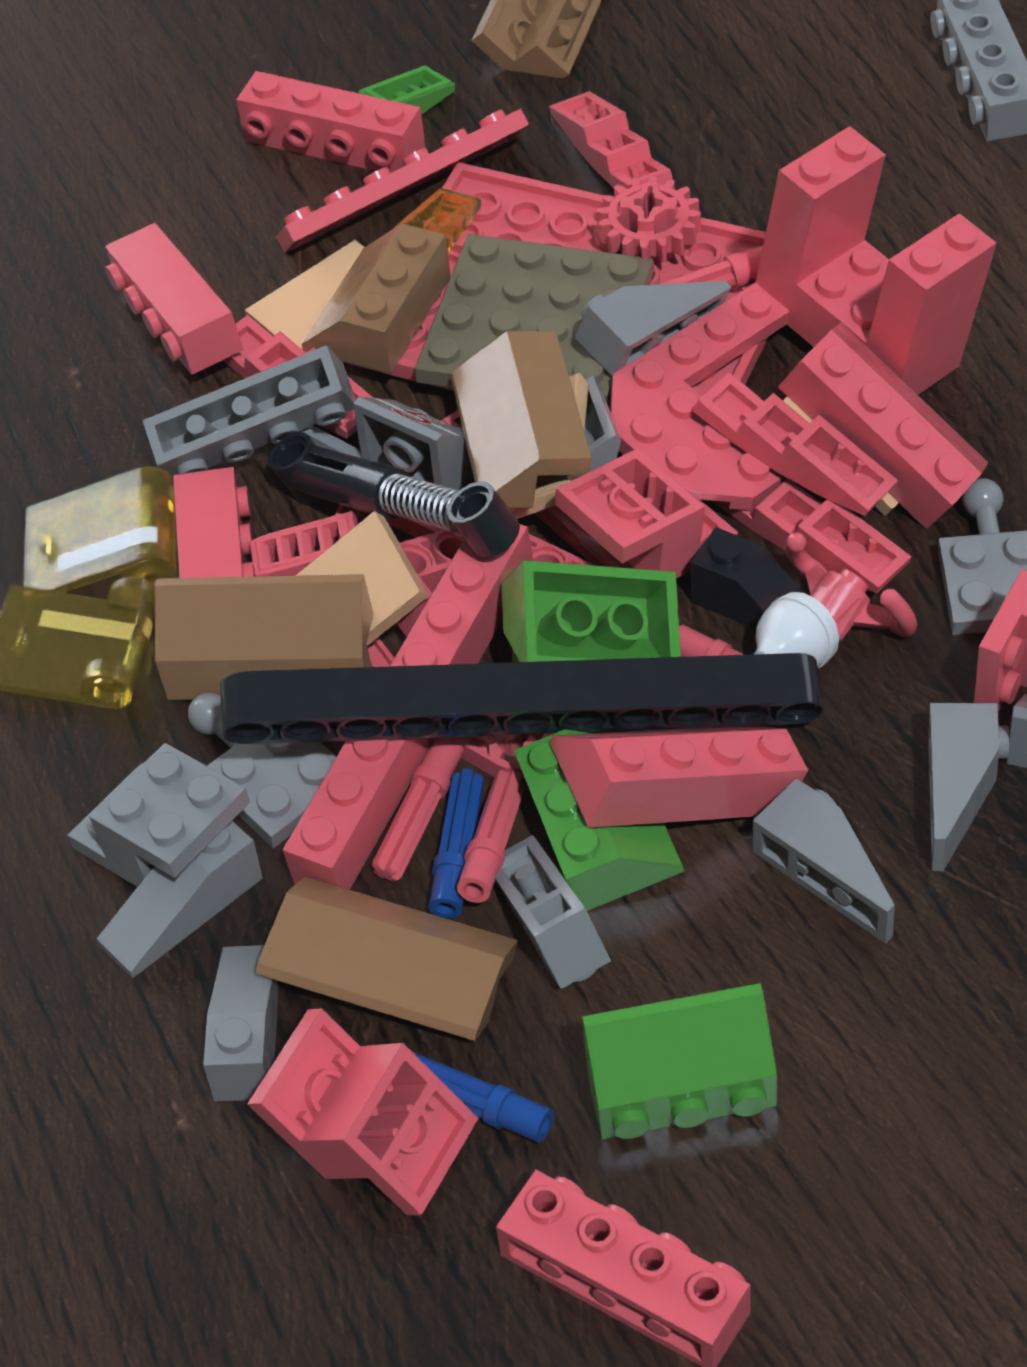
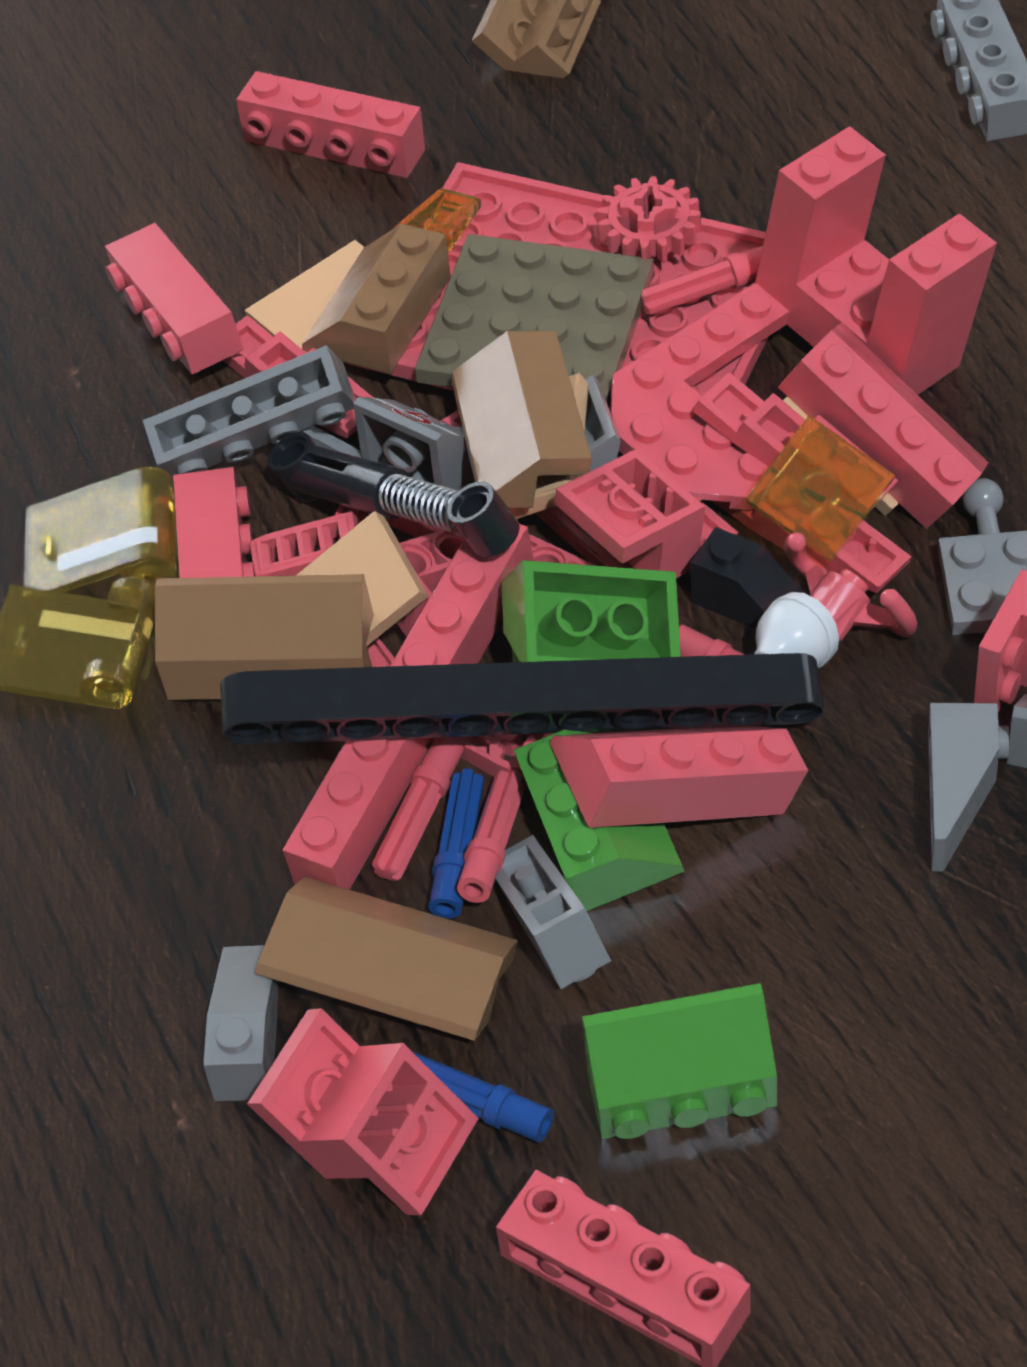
light grey bracket [68,743,250,887] -> none
light grey slope [96,821,263,979] -> none
light grey plate [188,692,337,848] -> none
coral plate [276,109,529,253] -> none
bright green slope [359,65,455,115] -> none
coral slope [549,91,673,189] -> none
light grey slope [575,281,732,377] -> none
light grey slope [753,778,895,944] -> none
none -> clear yellow plate [746,415,895,563]

